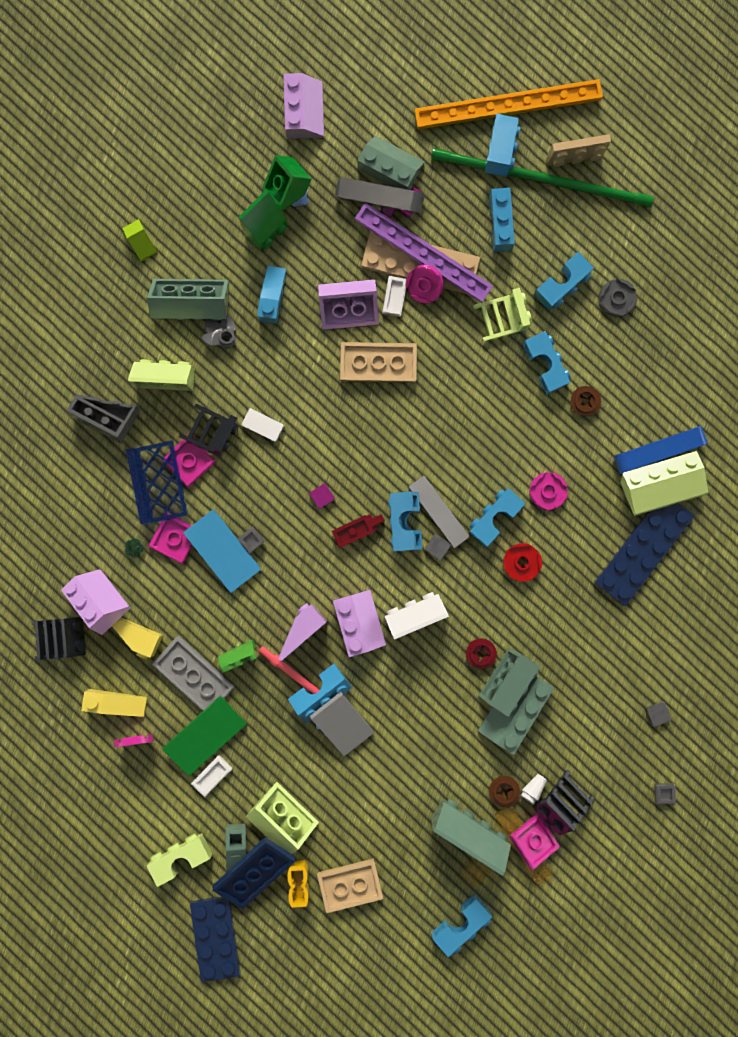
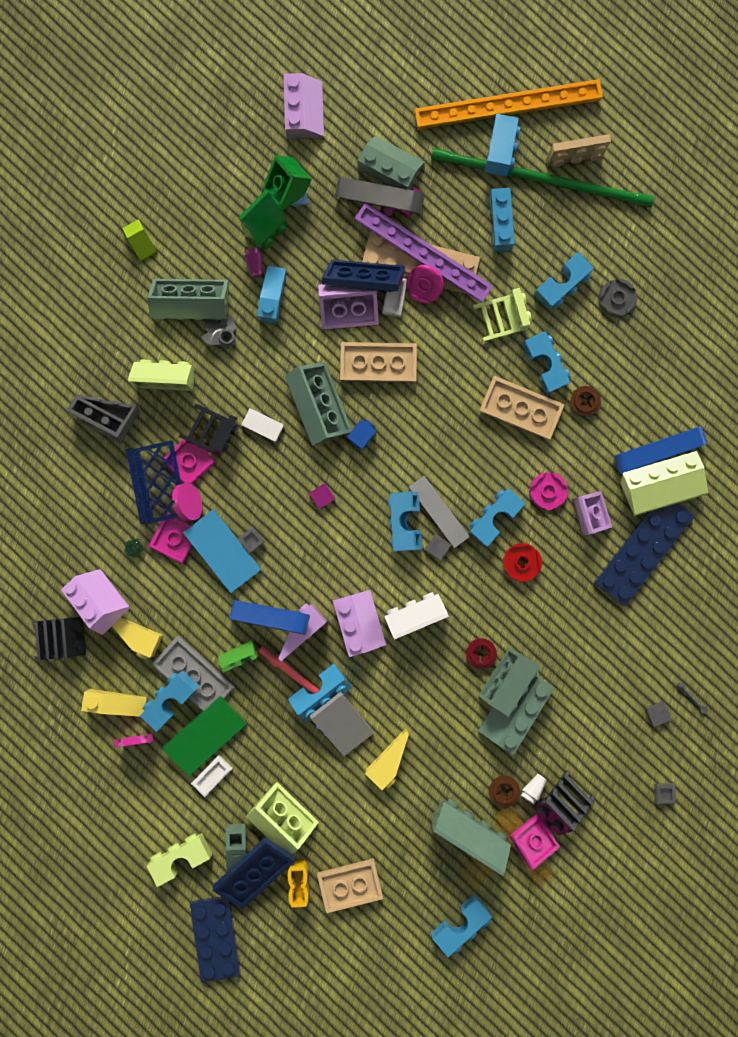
dark red hinge [332,514,385,548] -> none
none -> dark azure arch [140,671,200,732]
none -> dark pink tile [172,483,202,521]
none -> blue beam [229,600,310,635]
none -> magenta cone [244,248,263,277]
none -> sand green slope [285,362,352,446]
none -> dark blue plate [322,259,405,292]
none -> blue brick [347,419,376,451]
none -> light yellow slope [365,729,409,790]
none -> tan plate [479,376,565,440]
none -> lavender slope [573,491,612,536]
none -> dark grey hinge [677,682,708,714]

